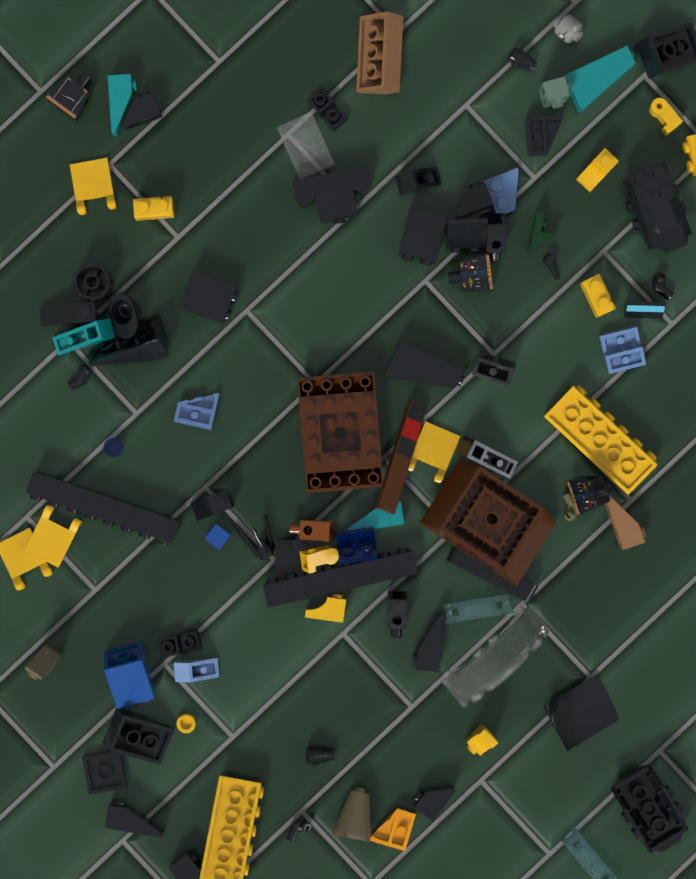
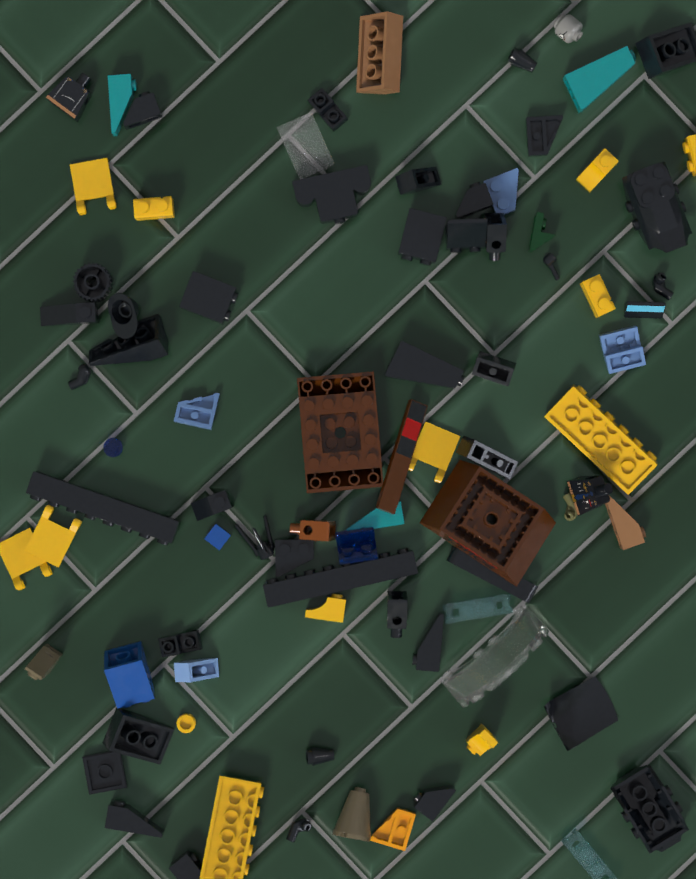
teal slope [52,319,115,356] -> none
yellow leg [300,545,339,573] -> none
torso [448,254,493,292] -> none
sand green brick [538,76,572,109] -> none
yellow leg [649,98,683,137] -> none

